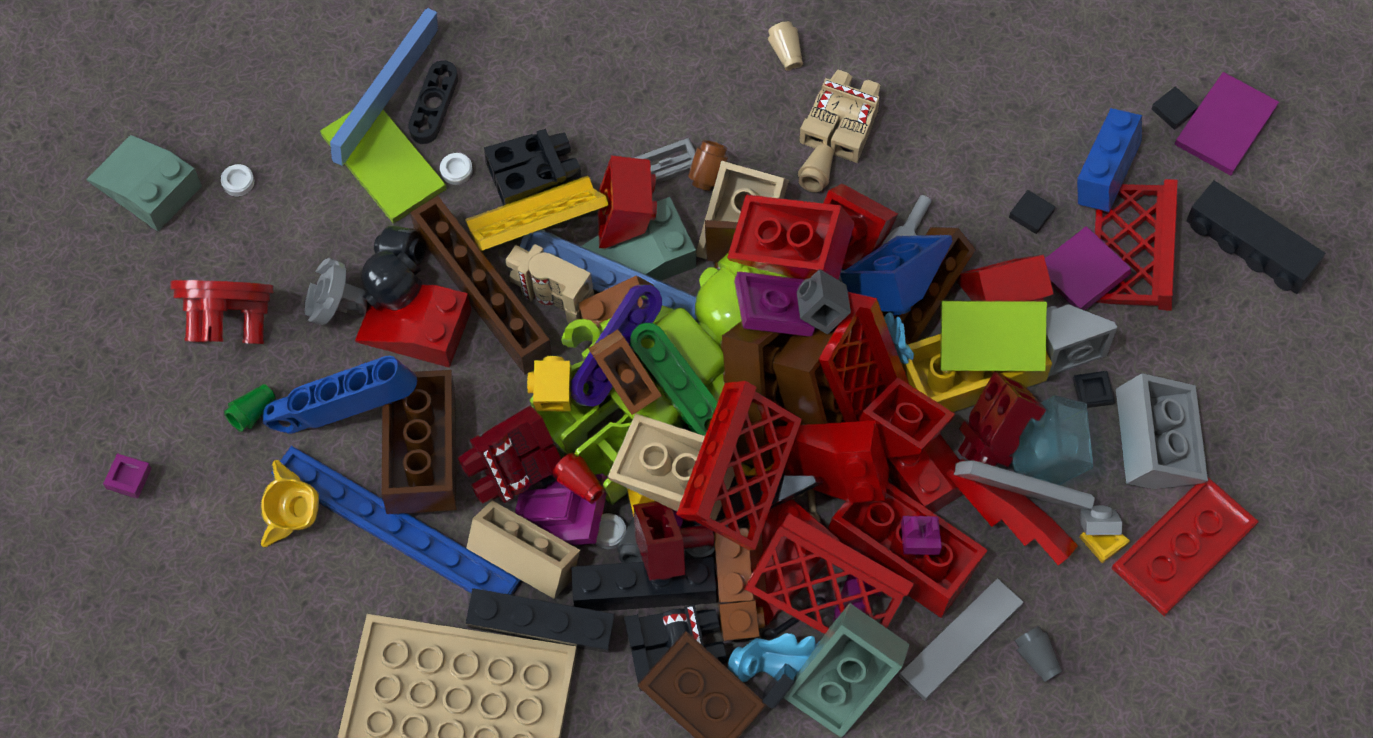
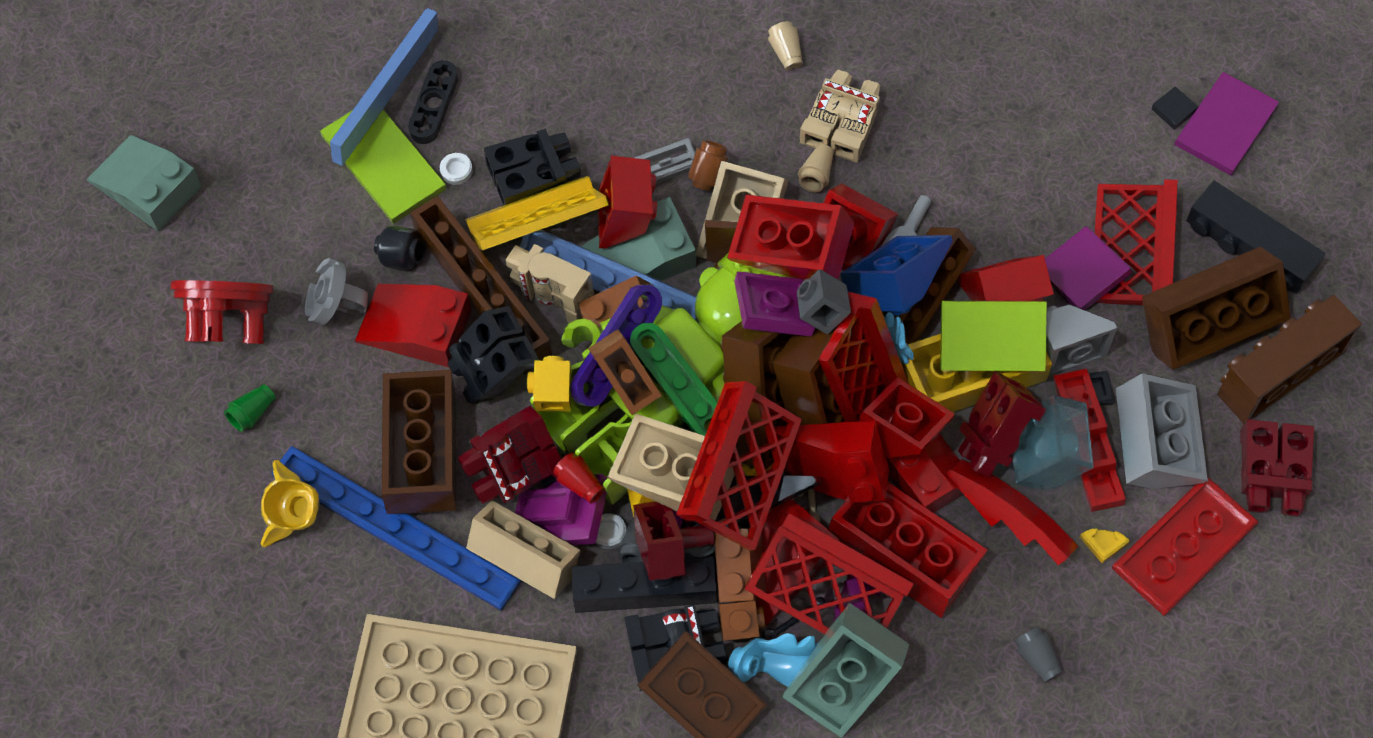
magenta tile [103,454,152,499] -> none
white tile [221,164,255,196] -> none
blue piece [263,356,417,434] -> none
black plant [361,250,422,311] -> none
black brick [465,588,615,653] -> none
black tile [762,663,796,709] -> none
light grey tile [899,578,1024,701] -> none
magenta tile [901,516,942,555] -> none
light grey tile [954,461,1095,509] -> none
black tile [1009,190,1055,234] -> none
blue brick [1077,108,1142,212] -> none
light grey plate [1080,505,1122,535] -> none
none -> black hips [447,306,539,403]
none -> red slope [1053,368,1126,512]
none -> reddish brown brick [1142,247,1291,370]
none -> reddish brown brick [1217,294,1362,424]
none -> dark red hips [1240,419,1314,517]

